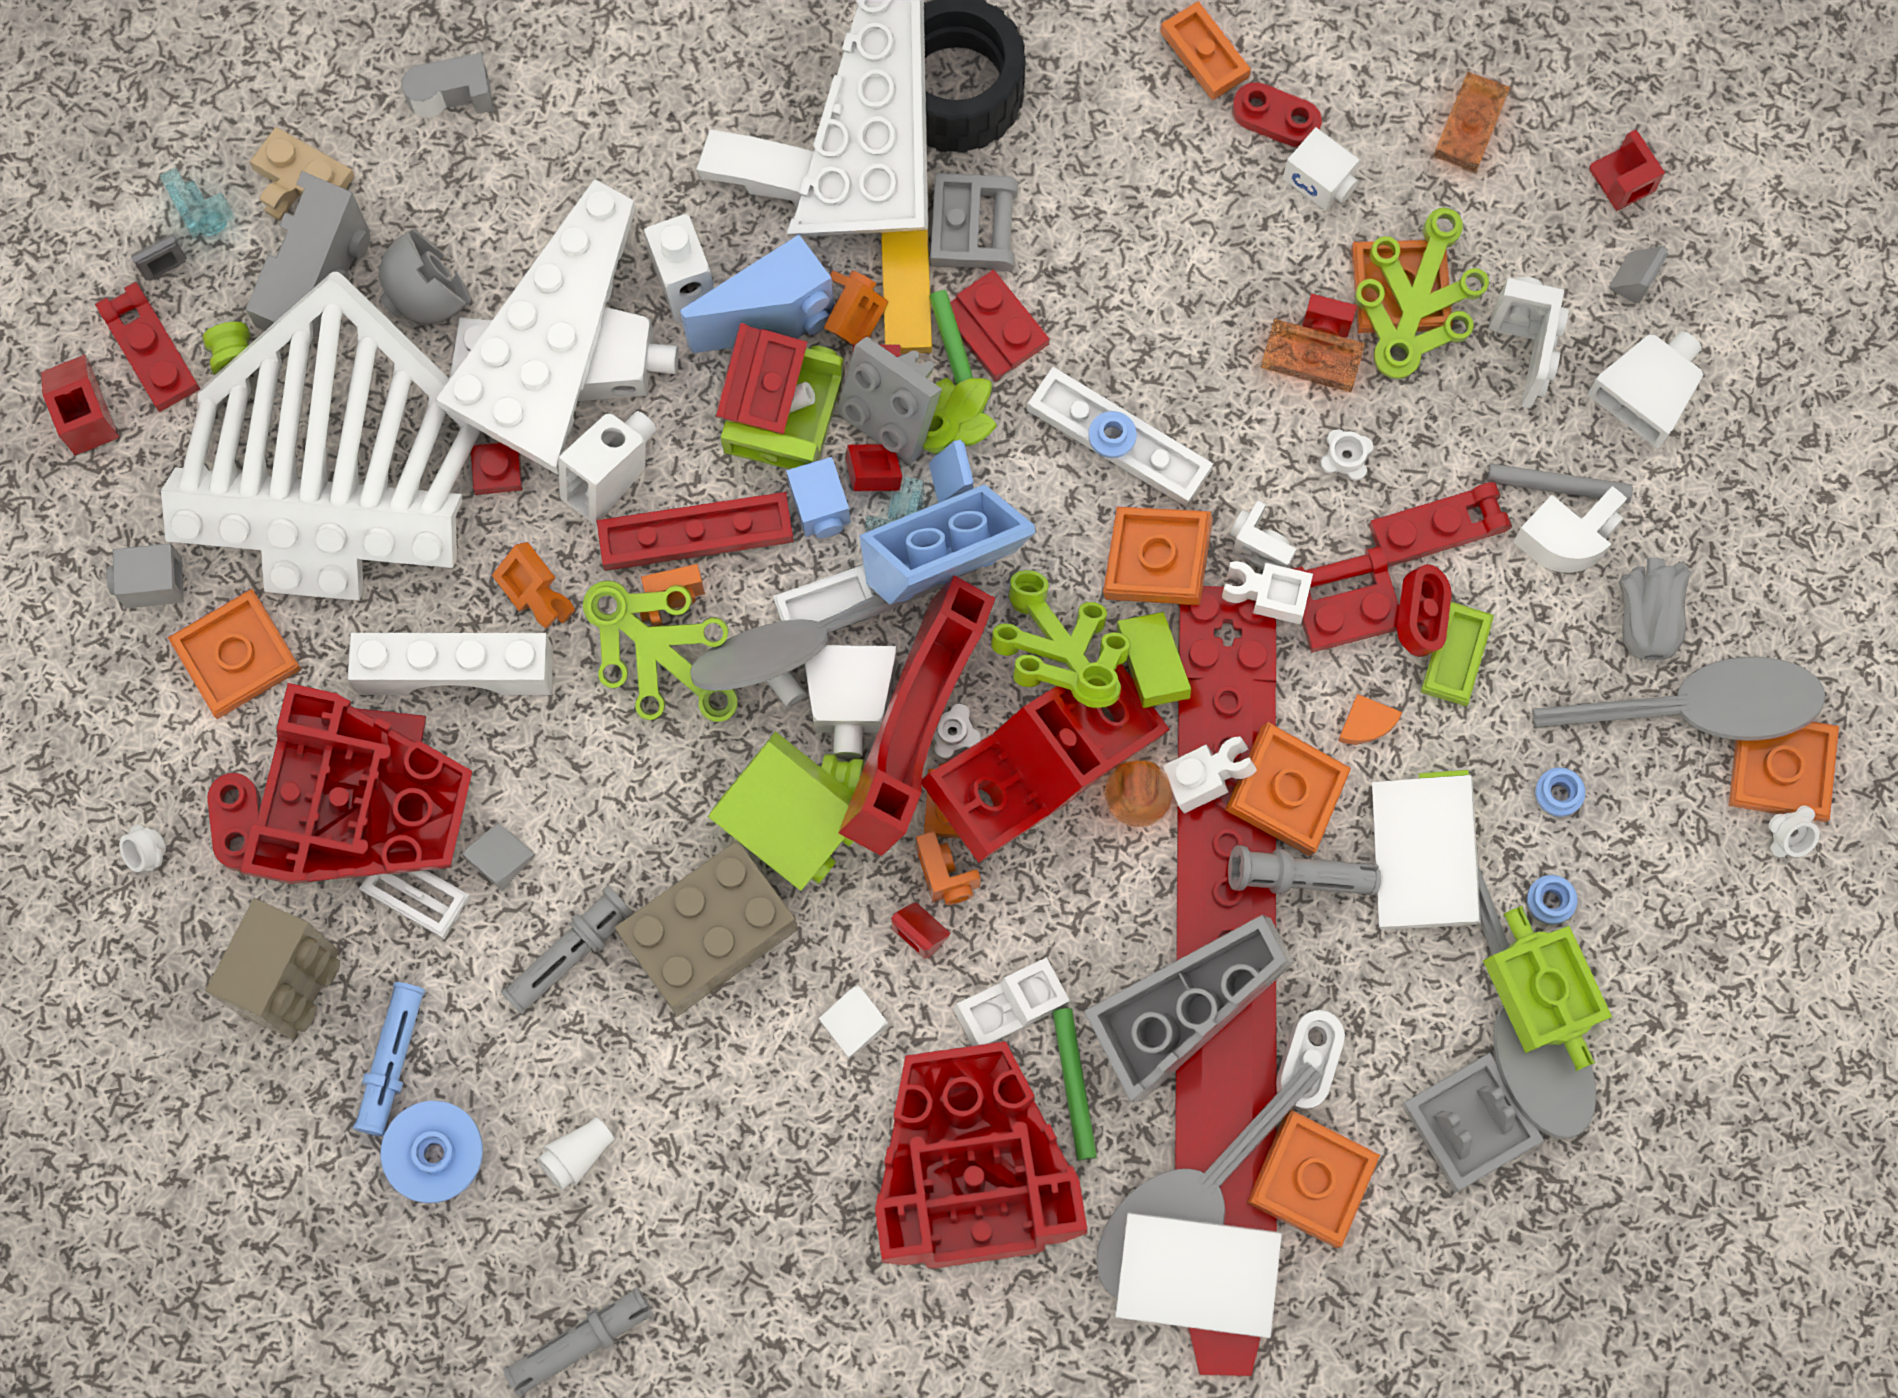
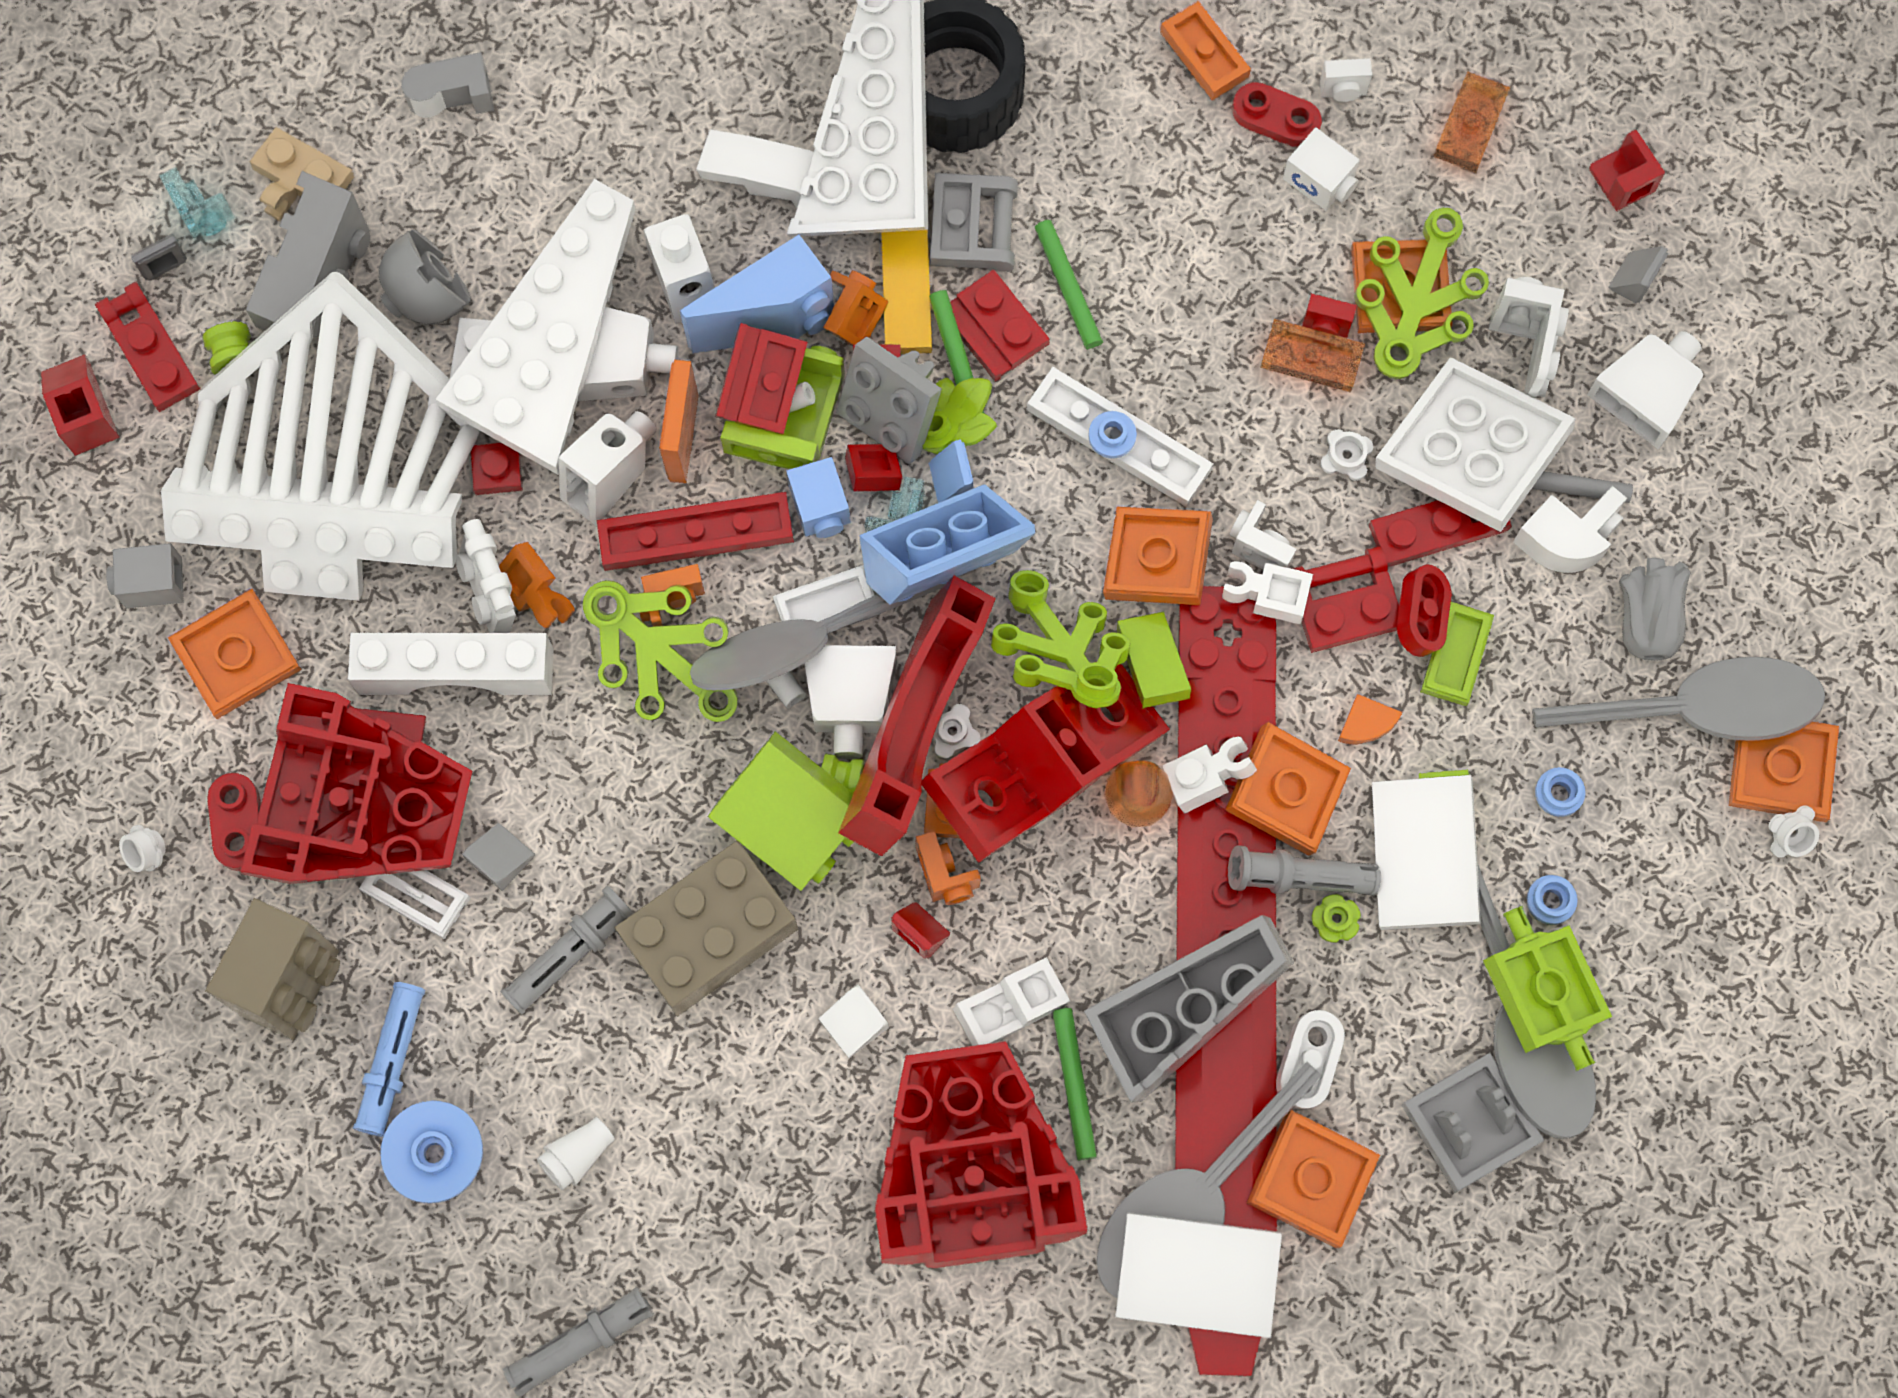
none -> white plate [456,519,516,633]
none -> orange tile [659,359,699,483]
none -> bright green bar [1035,220,1103,350]
none -> lime plate [1312,894,1361,943]
none -> white plate [1319,59,1372,102]
none -> white plate [1375,357,1575,532]

